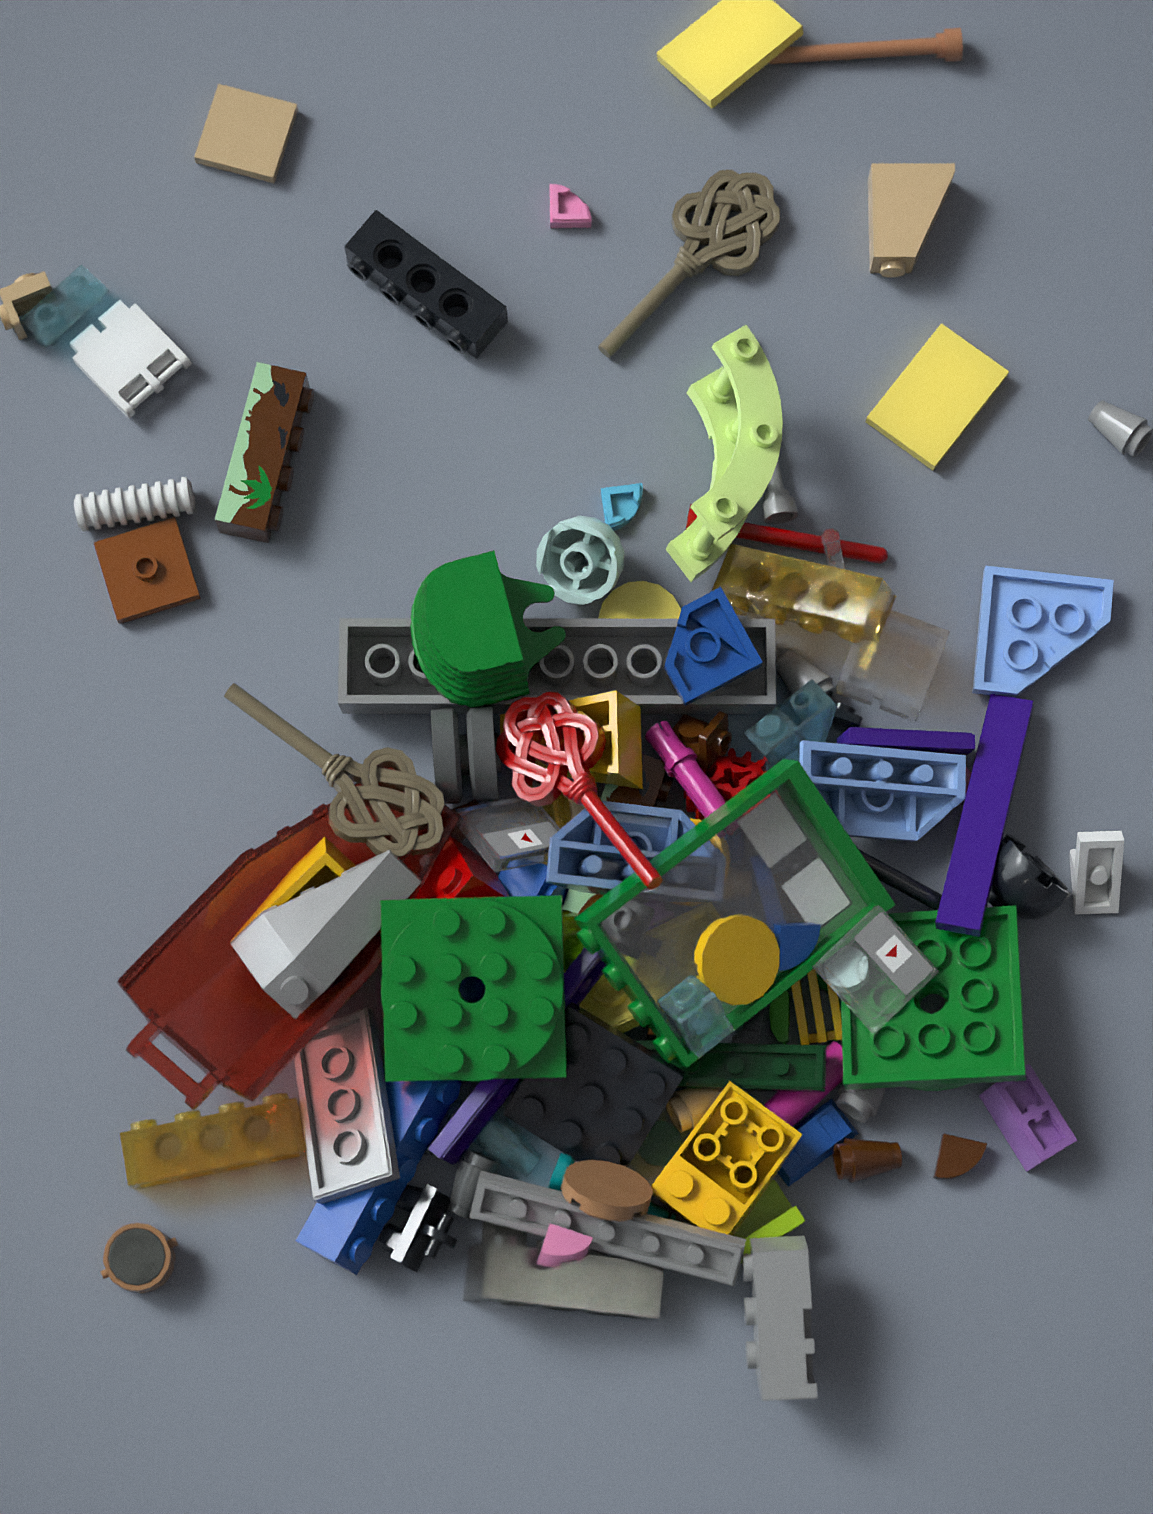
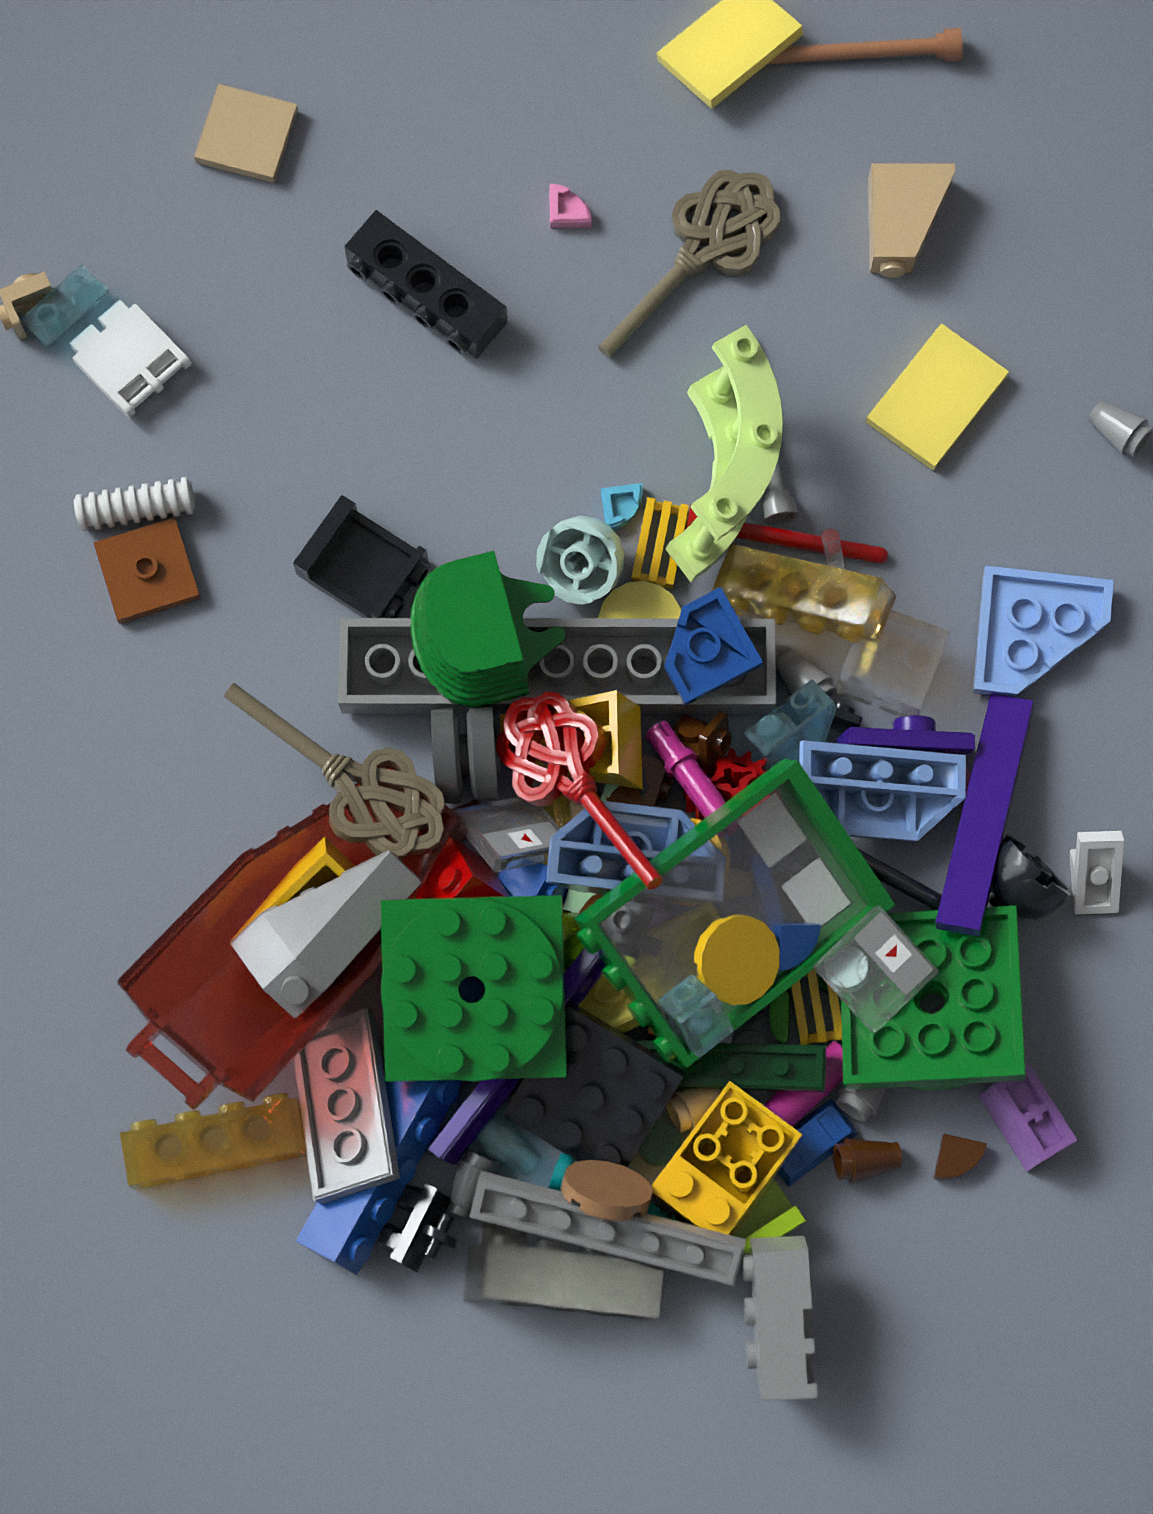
pearl dark grey piece [100,1223,179,1293] -> none
brick [215,362,314,543] -> none
bright pink tile [537,1223,593,1267] -> none
none -> black panel [293,495,430,618]
none -> yellow tile [631,497,689,589]
none -> dark purple tile [892,715,936,731]

